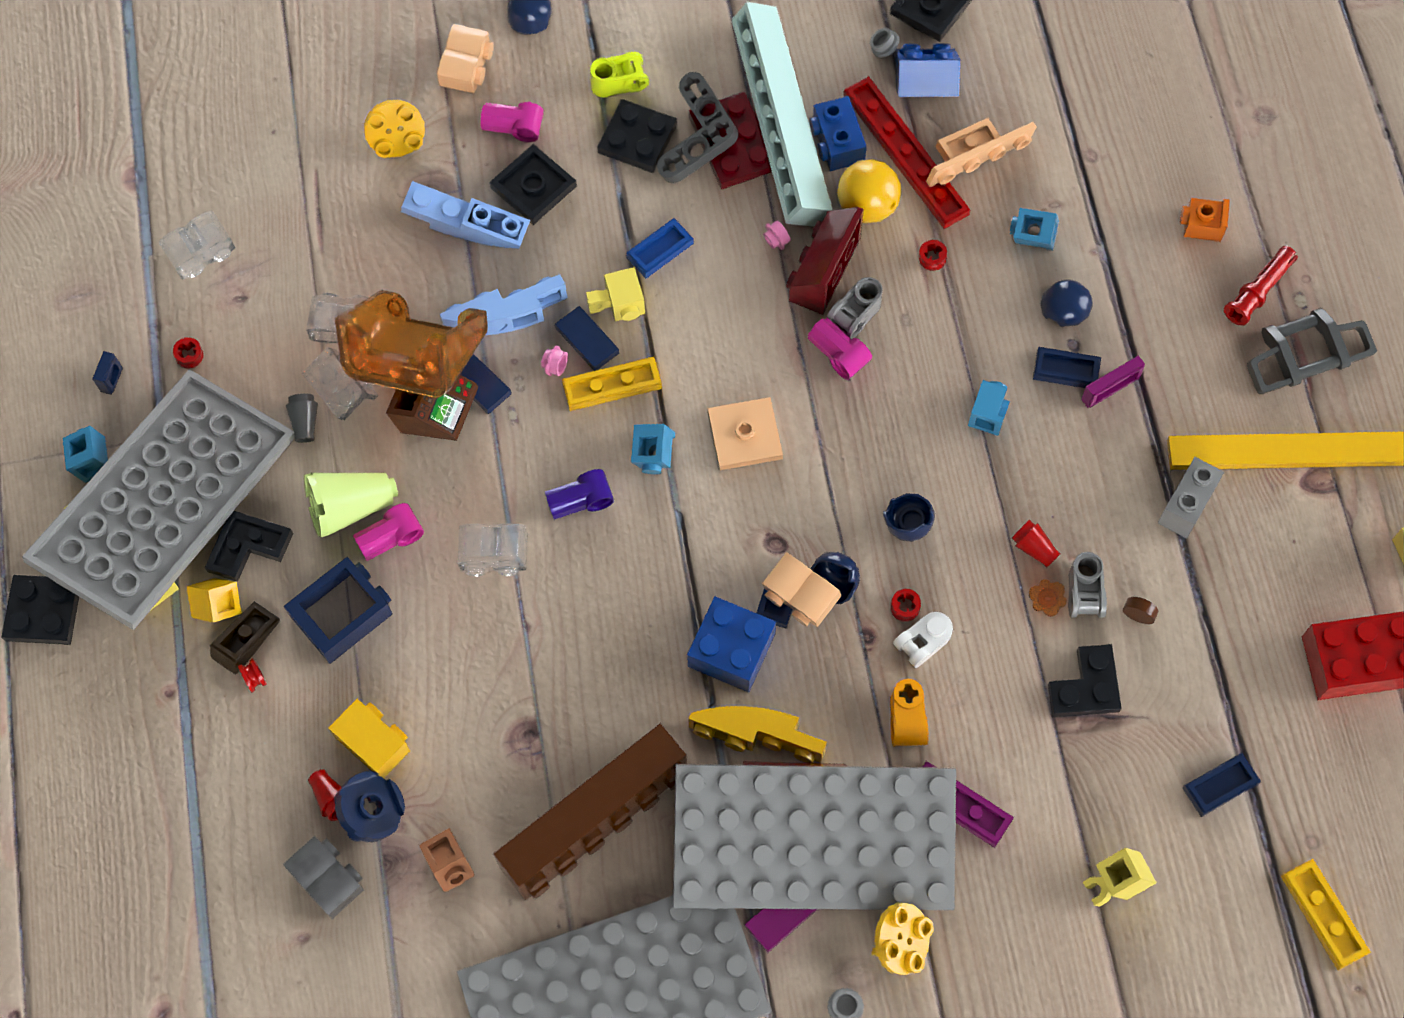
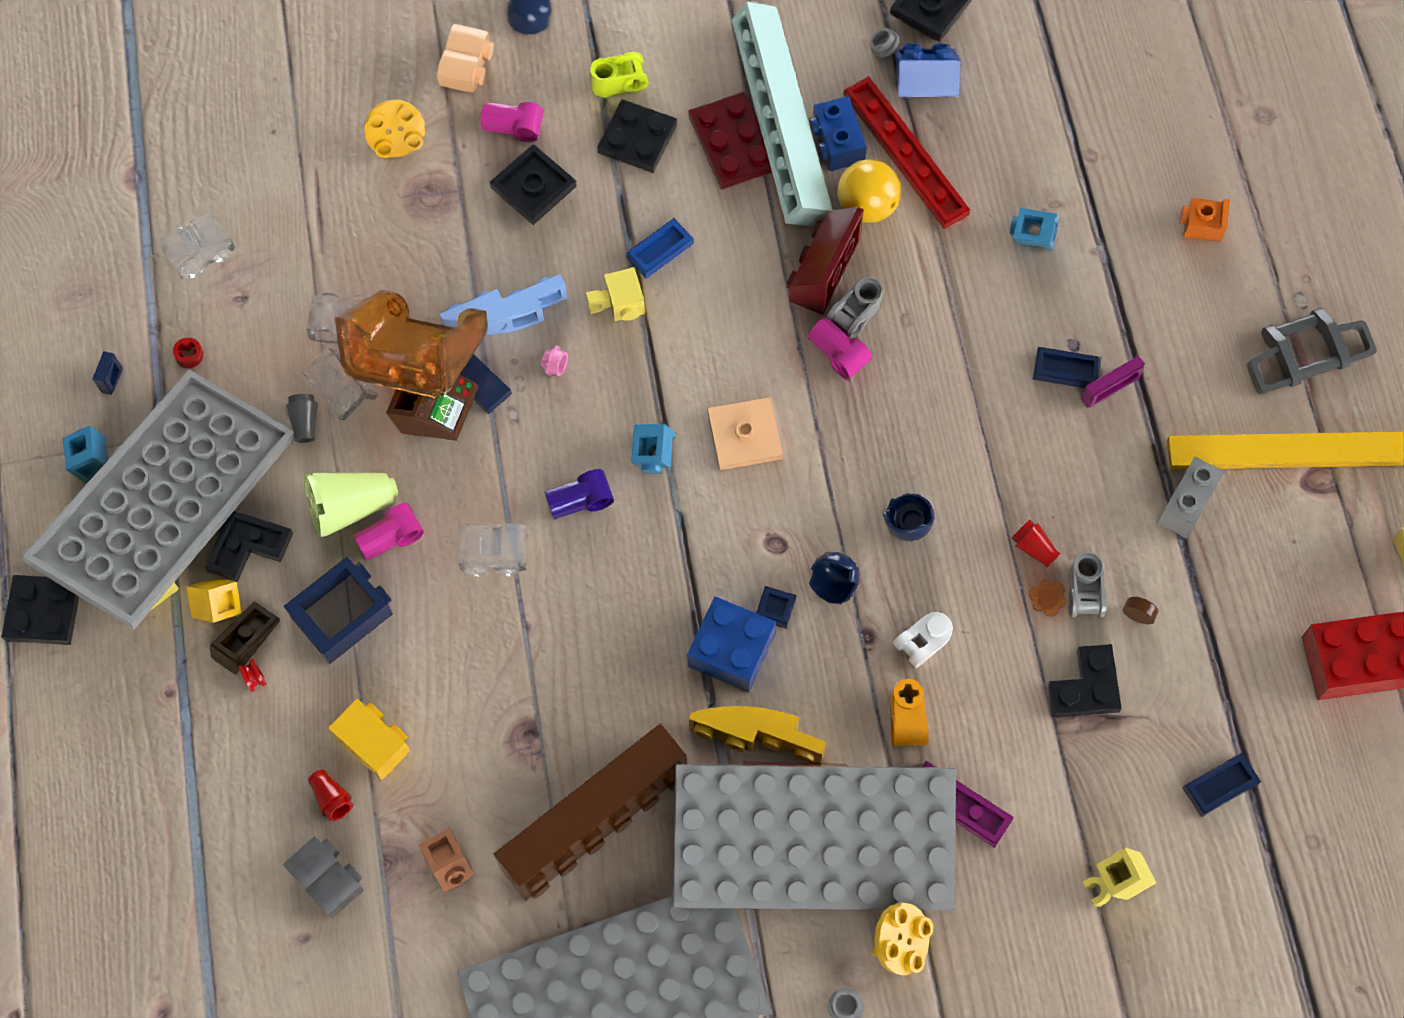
dark blue plate [334,771,405,842] -> none
light blue slope [401,181,530,249] -> none
dark blue tile [555,306,619,371] -> none
yellow tile [562,356,662,411] -> none
dark grey beam [657,72,738,183] -> none
magenta tile [745,909,818,953] -> none
light nougat brick [762,552,842,627] -> none
bright pink plate [763,221,791,250] -> none
red bush [890,589,921,622] -> none
red bush [919,240,947,271] -> none
light nougat bracket [926,118,1037,187] -> none
dark azure brick [968,380,1010,436] -> none
dark blue hair [1040,279,1093,327] -> none
red pin [1224,246,1298,326] -> none
yellow tile [1280,859,1371,970] -> none

